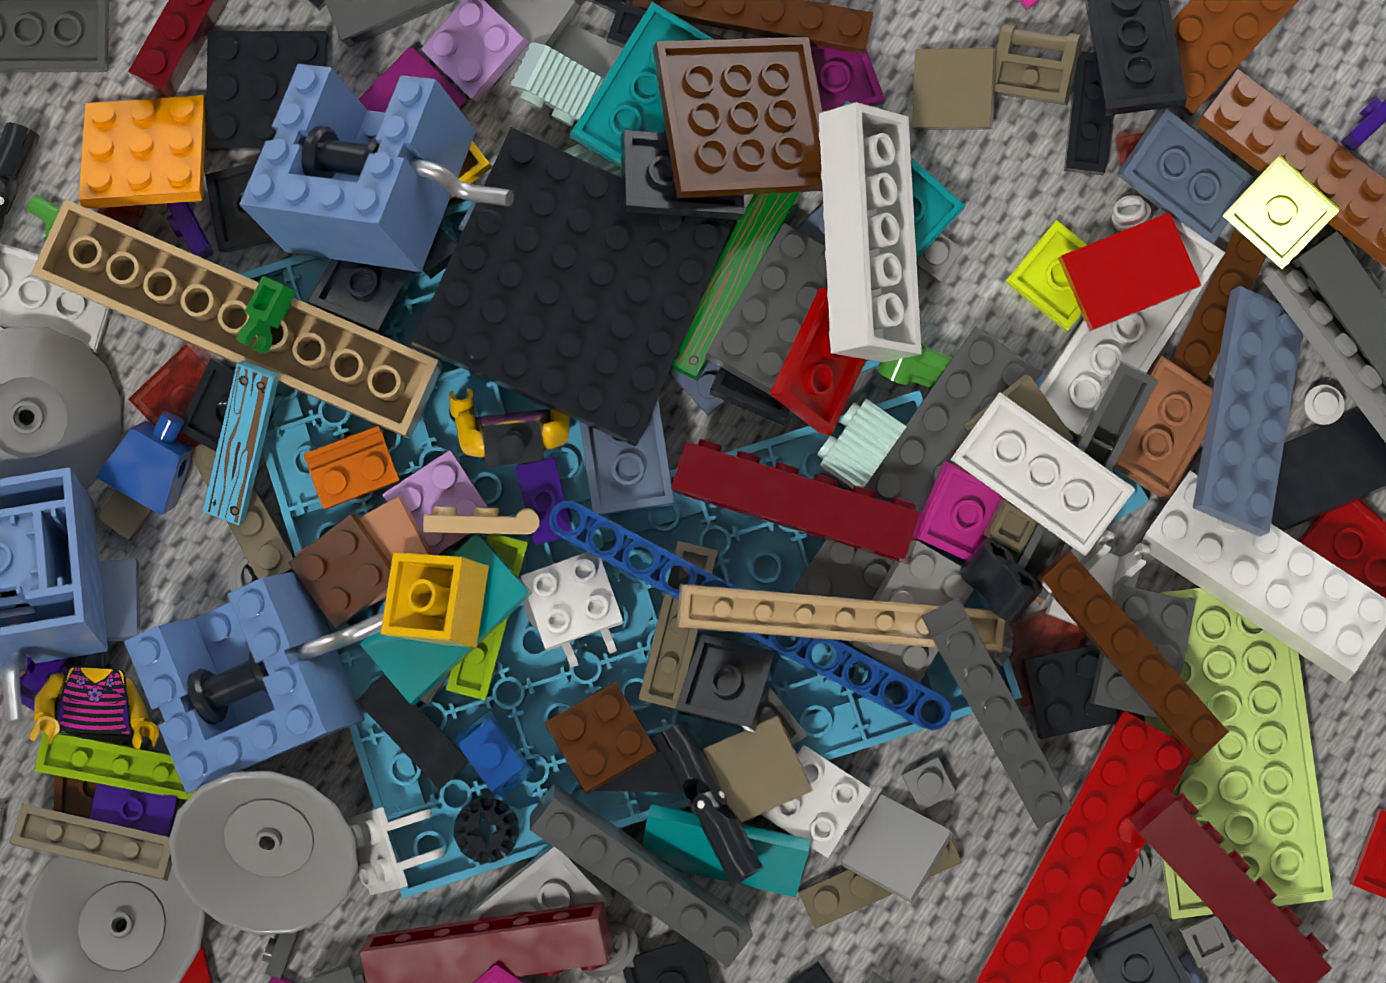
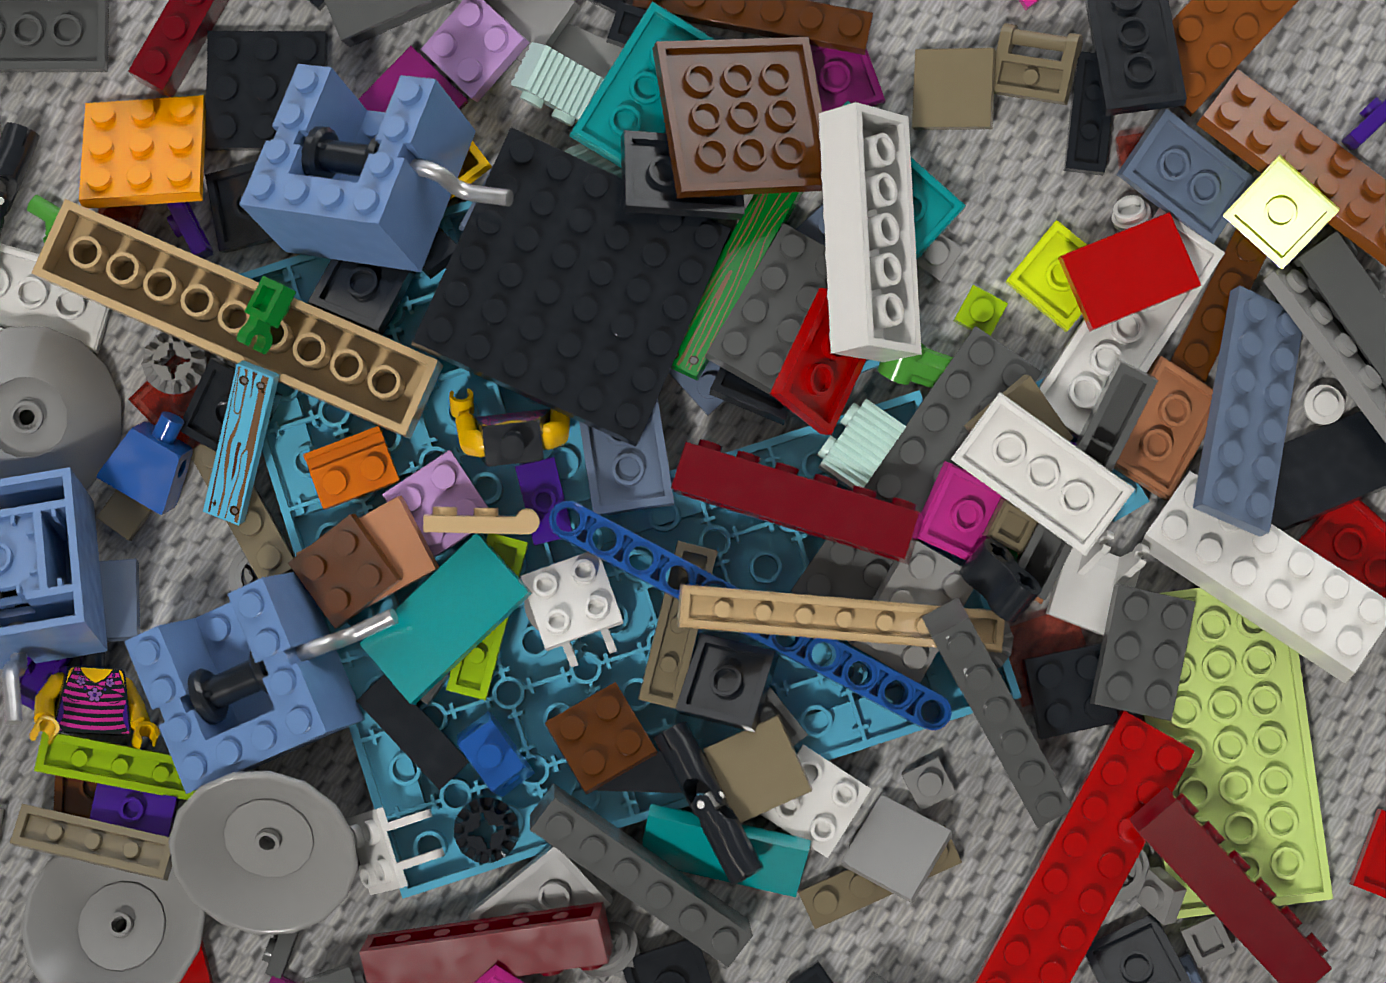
yellow slope [381,552,489,648] -> none
reddish brown plate [1037,551,1229,760] -> none
none -> light grey gear [141,333,207,394]
none -> lime plate [953,285,1008,336]
none -> light grey plate [1137,866,1187,925]

